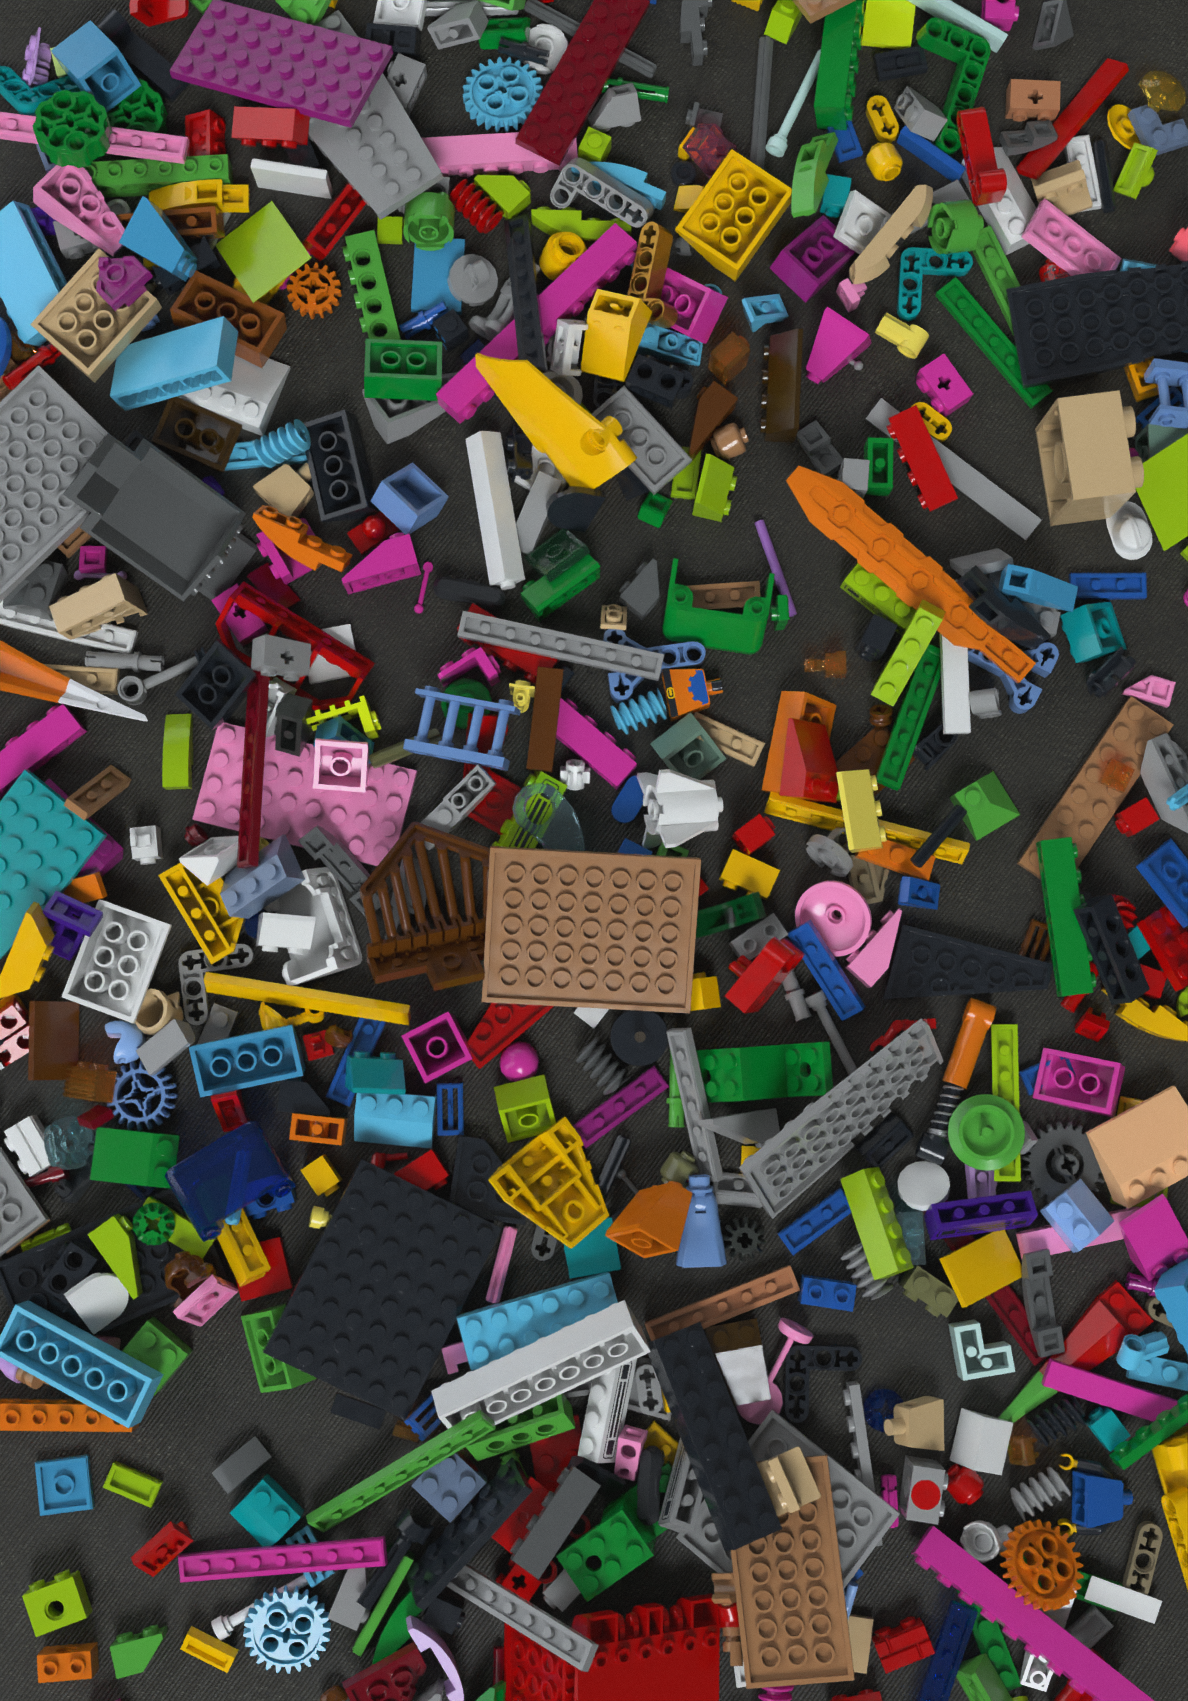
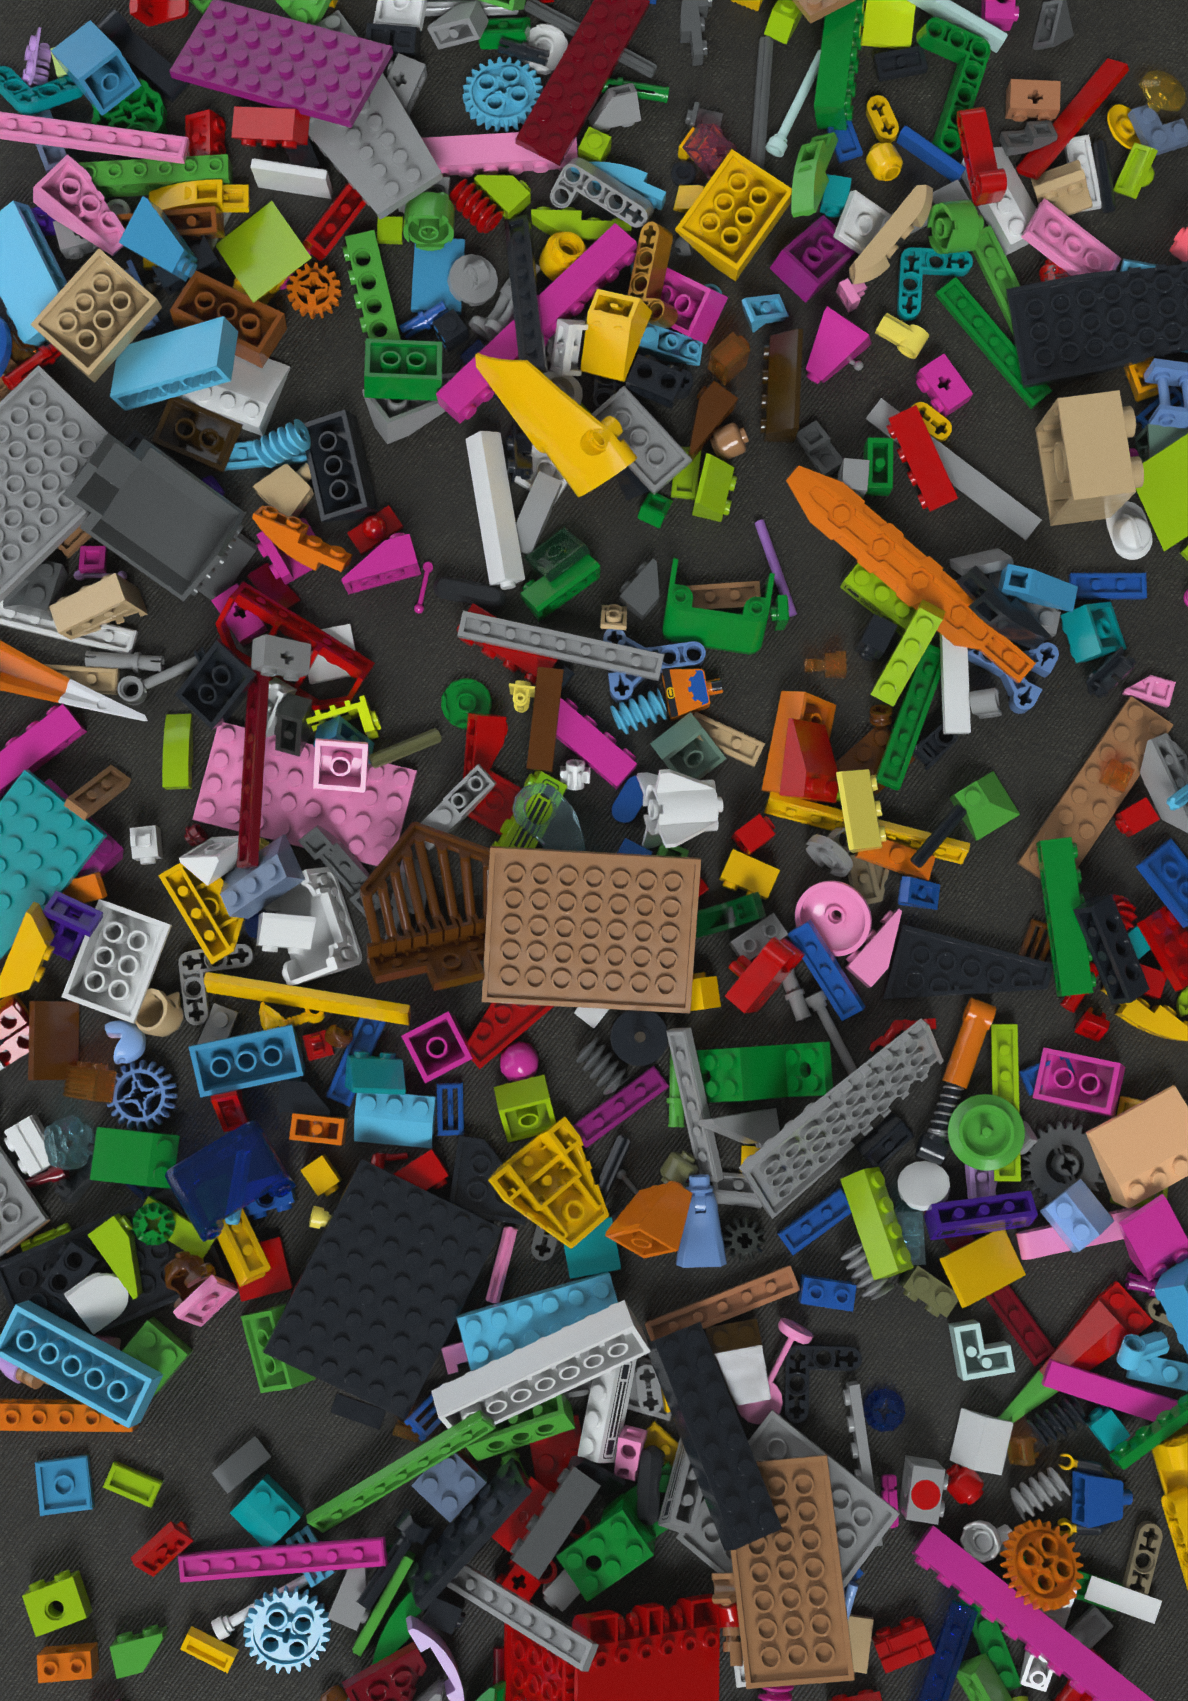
green connector [32,90,112,168] -> none
dark red tile [77,1105,114,1130] -> none
magenta plate [96,256,153,311] -> none
light grey brick [136,1018,195,1076] -> none
medium blue piece [371,462,449,535] -> none
medium blue fence [403,686,521,771] -> none
dark pink bracket [438,647,501,686] -> none
black tile [546,486,606,532] -> none
tan bracket [757,1446,821,1516] -> none
tan torso [884,1396,944,1451] -> none
light grey slope [894,86,948,141] -> none
dark grey slope [1022,1248,1065,1358] -> none

